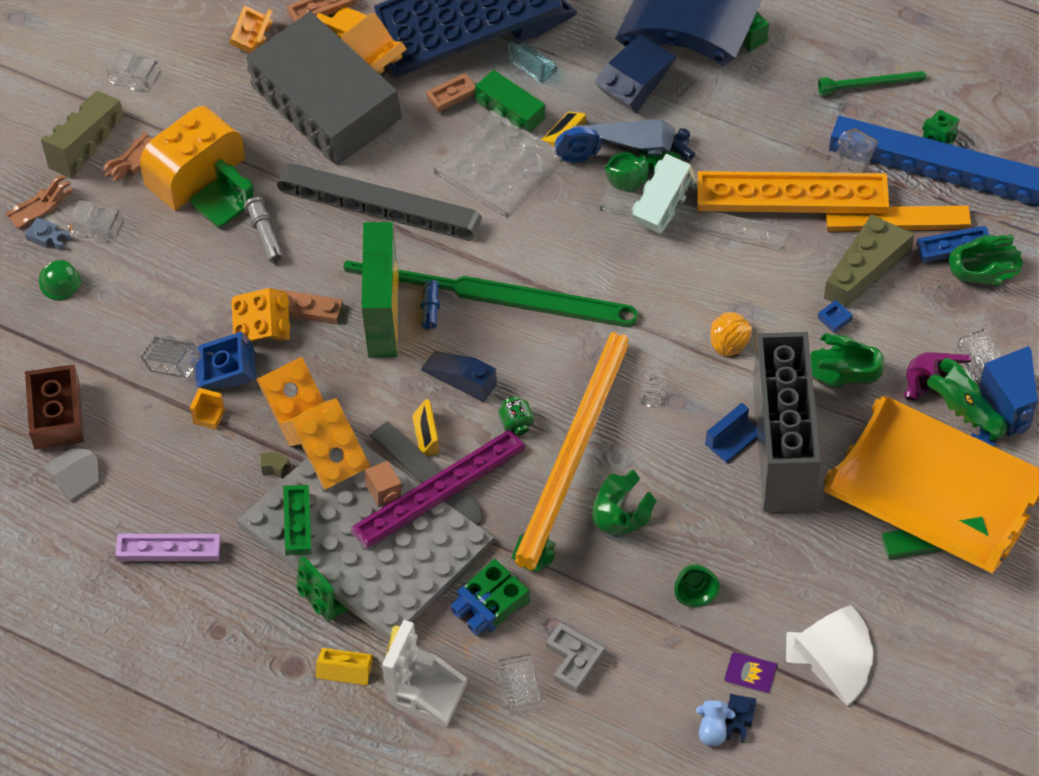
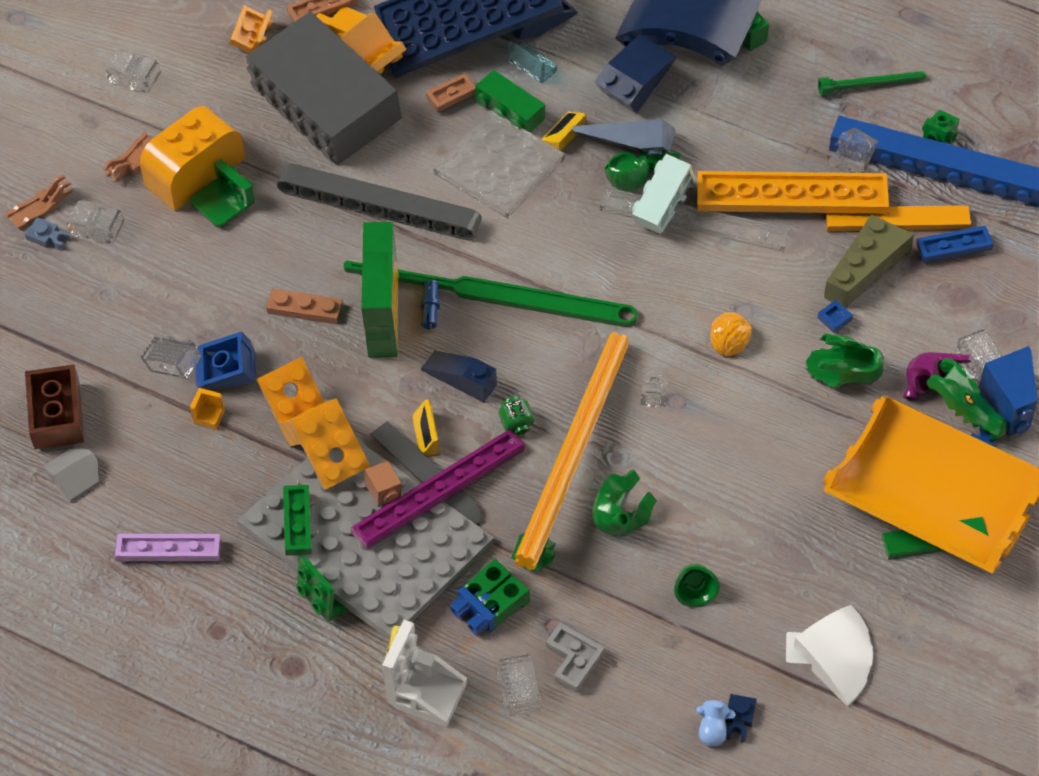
green helmet [39,260,82,300] -> none
olive wedge [41,90,124,179] -> none
light orange bracket [231,288,290,342] -> none
light grey pin [244,197,284,264] -> none
olive piece [260,452,290,479] -> none
yellow slope [316,648,373,685] -> none
blue tile [555,127,601,163] -> none
dark blue arm [673,128,695,162] -> none
blue panel [705,403,757,463] -> none
dark purple sticker [724,652,777,693] -> none
dark grey brick [753,332,821,512] -> none
green hair [949,235,1023,286] -> none

